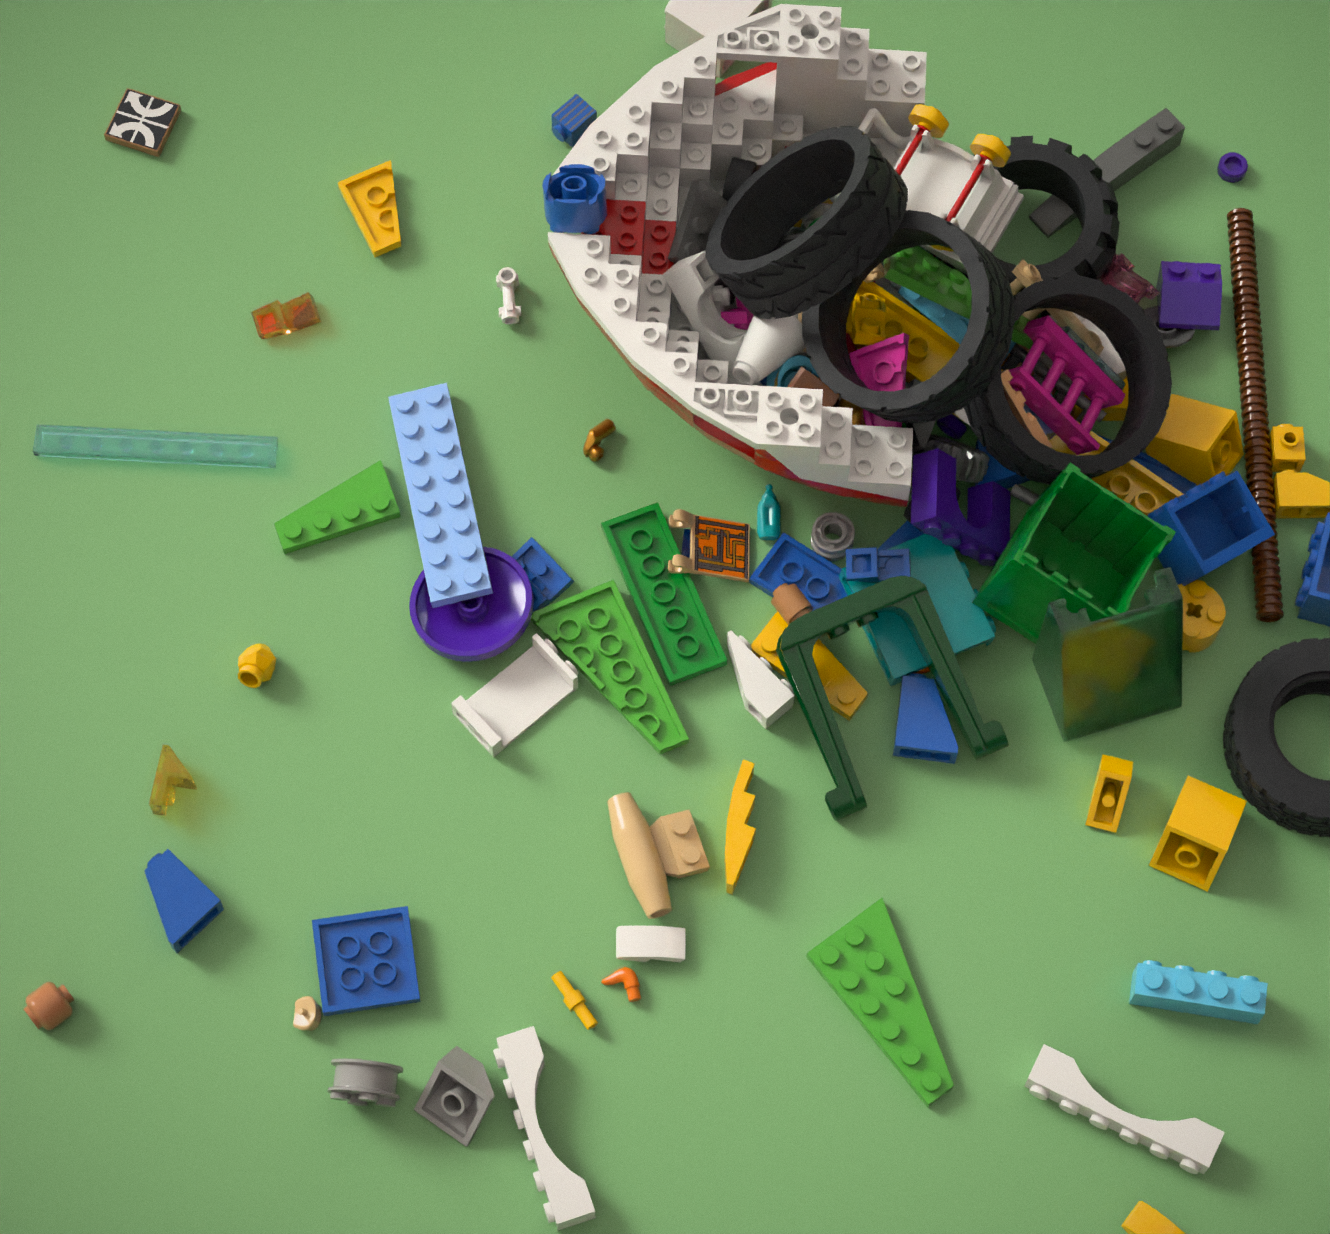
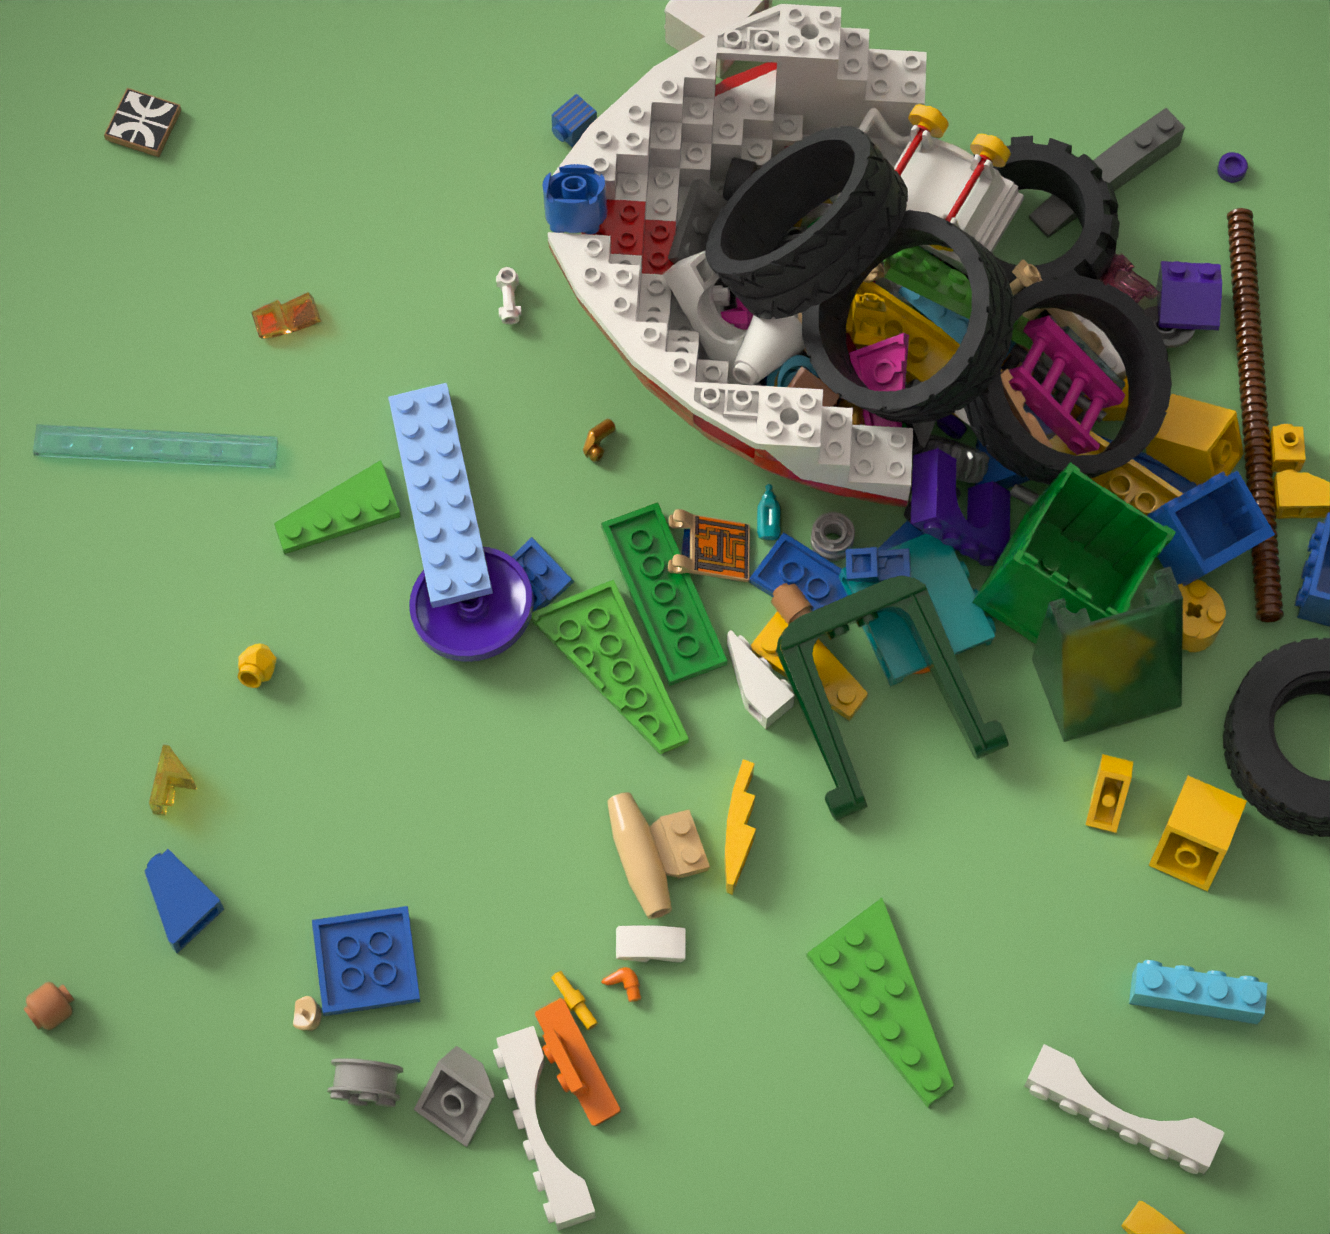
yellow wing [338,160,401,257] -> none
white panel [451,633,579,758] -> none
blue slope [893,673,959,764] -> none
none -> orange bracket [535,998,621,1126]

